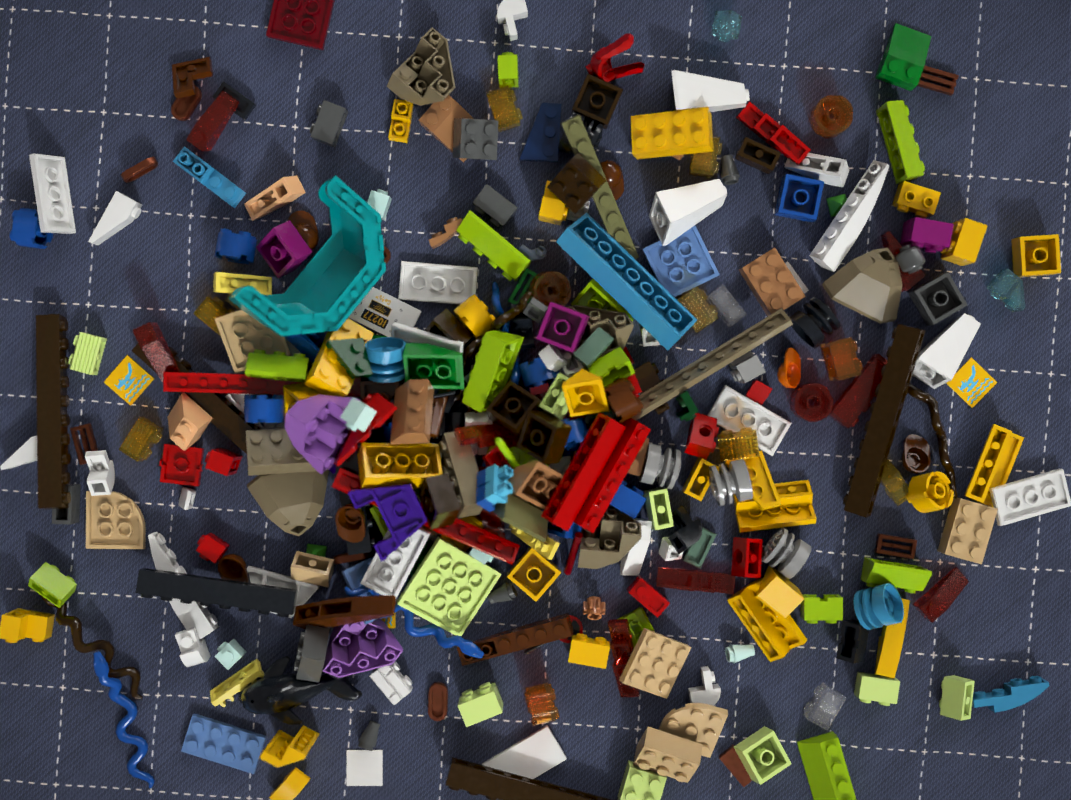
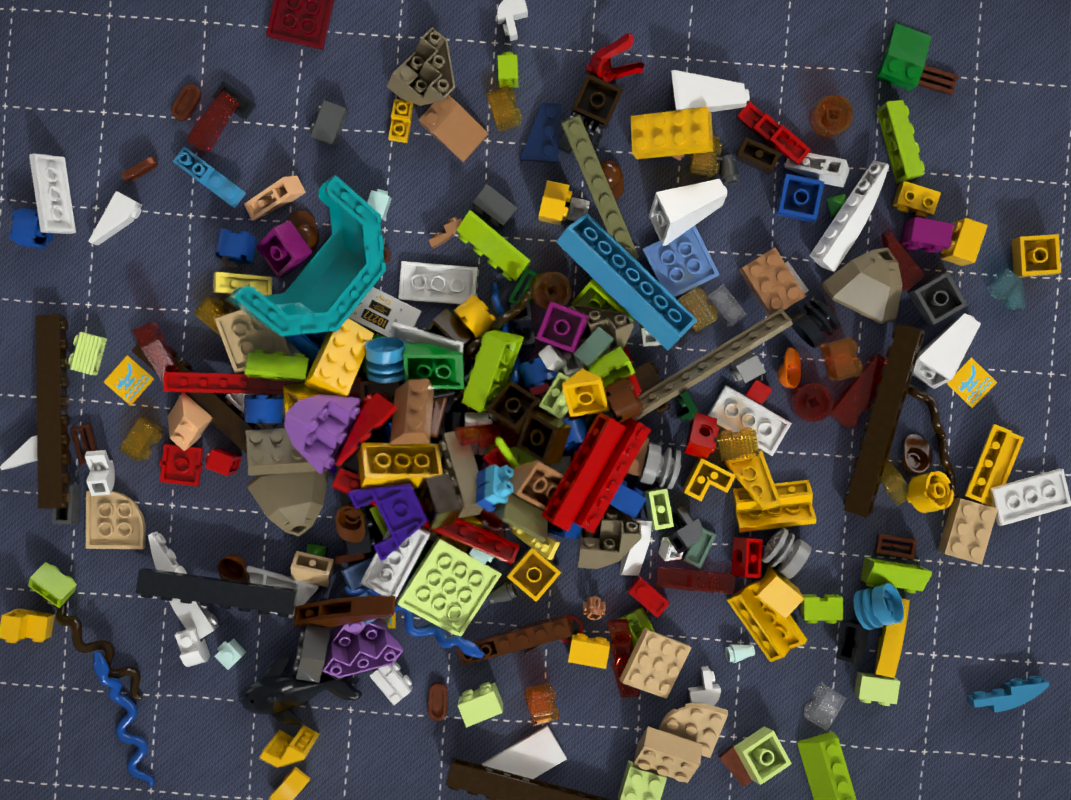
reddish brown plate [172,57,213,99] -> none
white slope [178,487,196,510] -> none
medium blue plate [181,713,266,774] -> none
red brick [196,533,230,563] -> none
light yellow plate [210,659,265,707] -> none
wing [326,338,373,379] -> none
light aqua brick [340,397,377,432] -> none
white sticker [347,750,383,786] -> none
dark grey cone [358,720,380,751] -> none
dark grey brick [453,118,499,160] -> none
sand blue arm [518,244,547,262] -> none
dark grey plate [523,297,548,324] -> none
dark brown brick [547,153,607,214] -> none
dark red bar [564,532,583,575] -> none
light grey wheel [709,459,753,506] -> none
clear light blue brick [711,10,742,42] -> none
dark grey head [896,244,925,274] -> none
clear red slope [913,567,969,623] -> none
yellowish green brick [939,675,975,721] -> none

